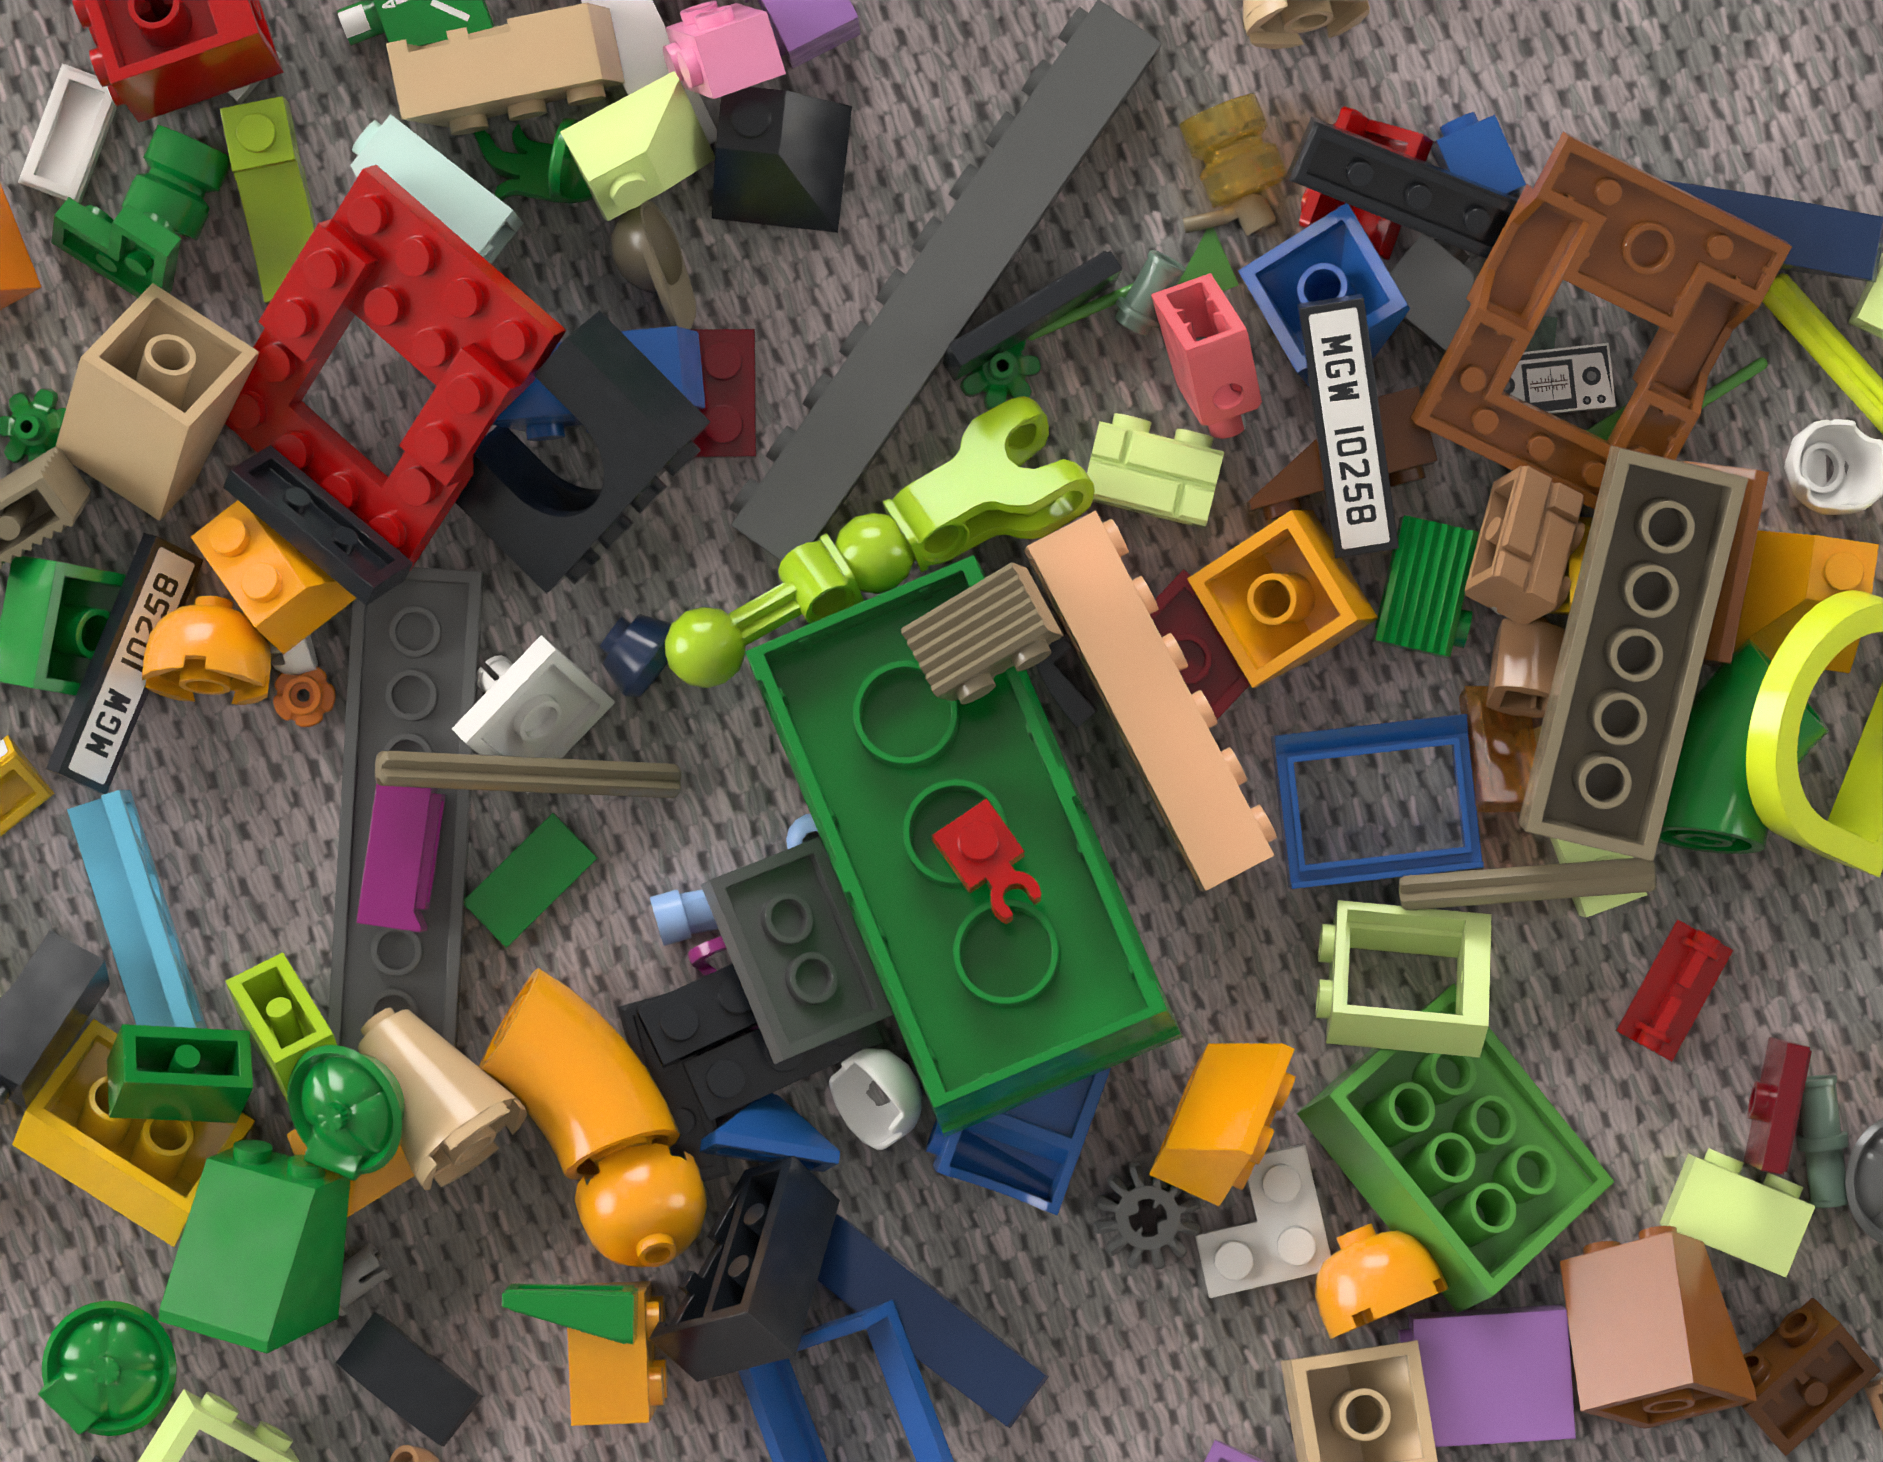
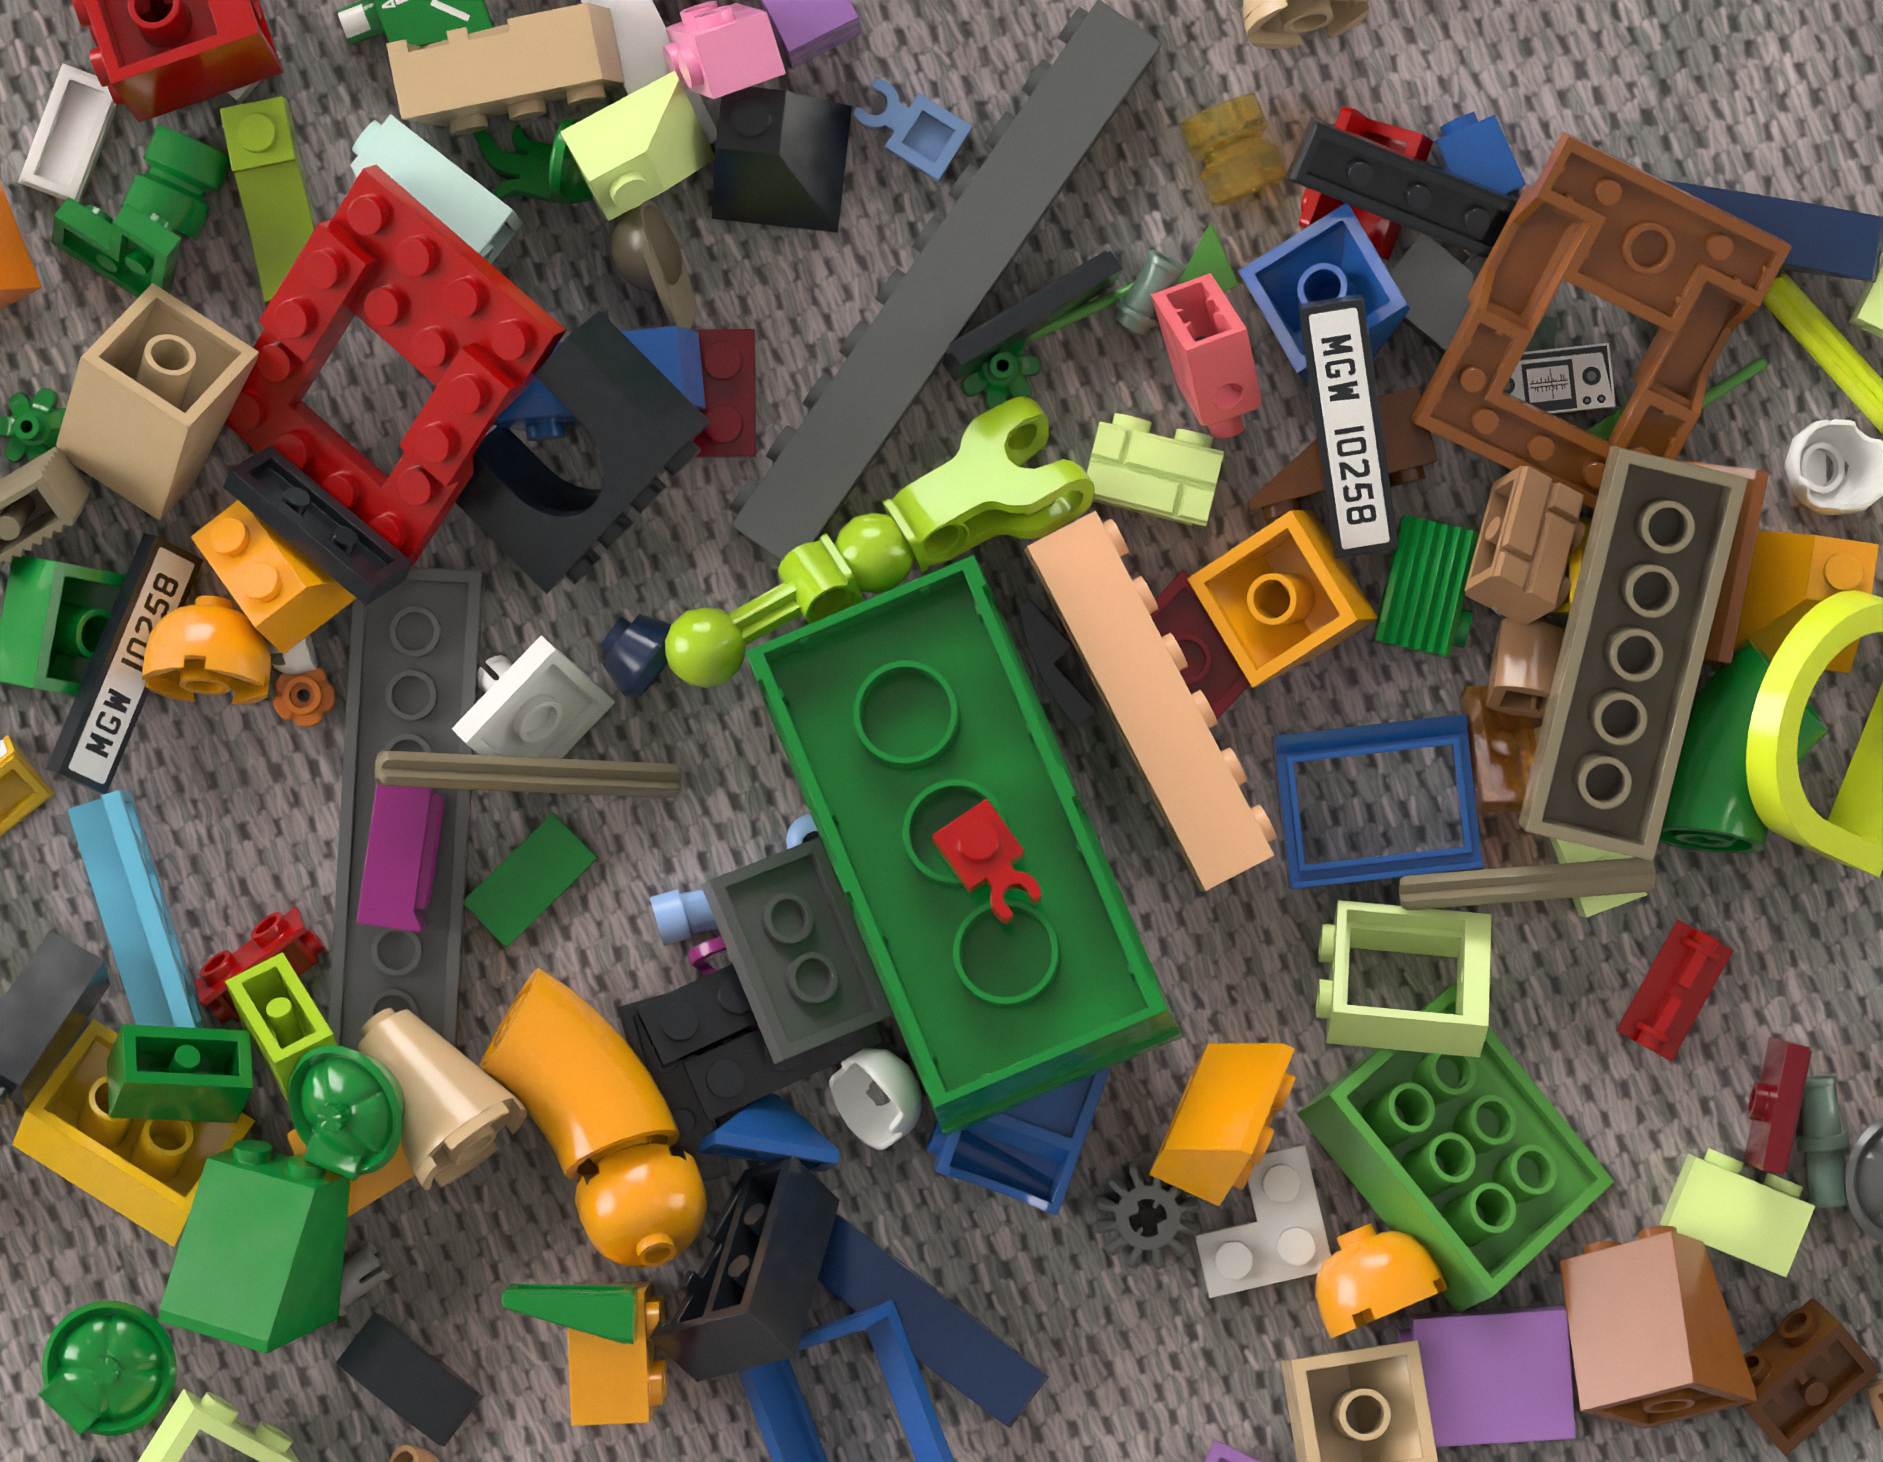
dark tan brick [901,562,1063,704] -> none
dark tan hand [1182,194,1276,237] -> none
none -> red hinge [194,907,326,1025]
none -> medium blue plate [853,79,973,183]

